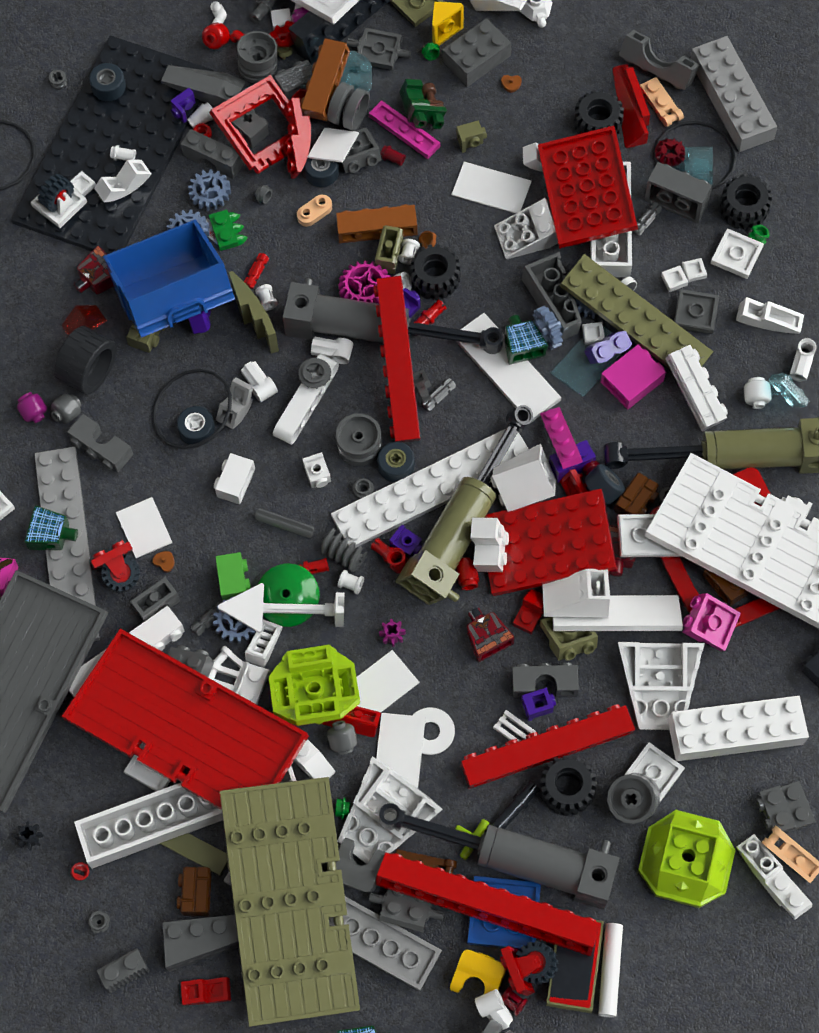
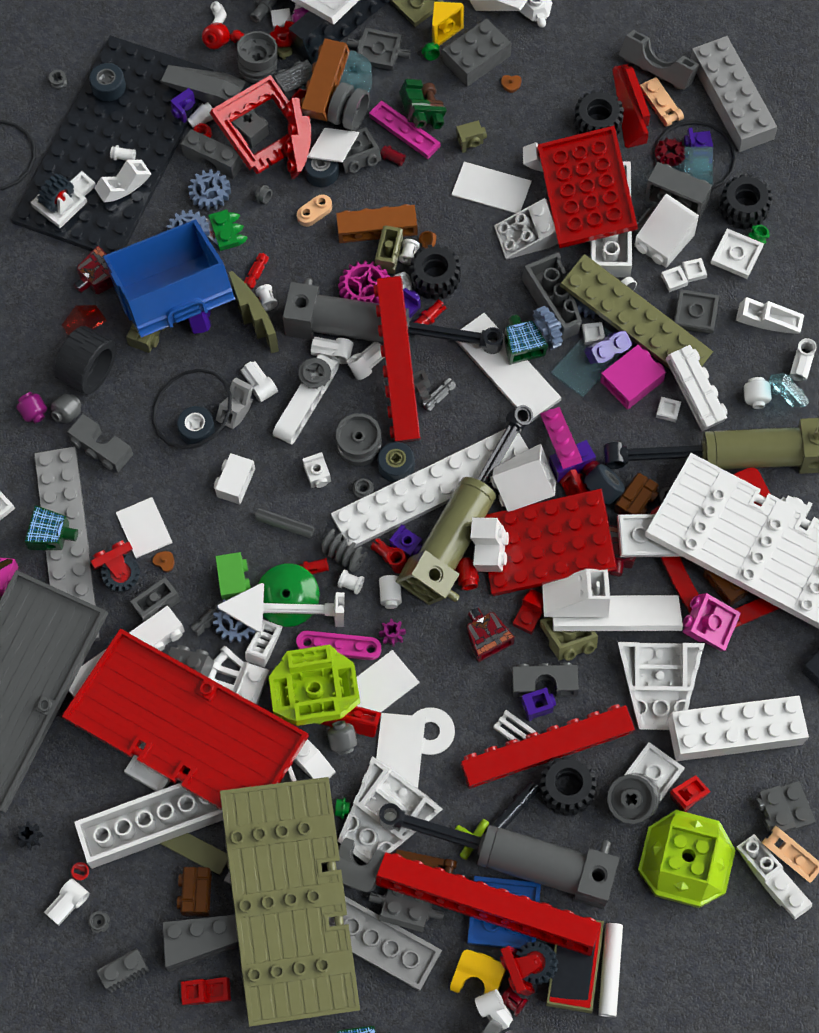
none -> white piece [44,879,89,925]
none -> dark pink plate [296,631,382,660]
none -> white piece [347,342,385,380]
none -> white brick [379,575,402,609]
none -> white slope [635,194,699,268]
none -> white tile [656,397,681,423]
none -> red slope [670,775,711,812]
none -> dark purple bracket [684,127,713,154]

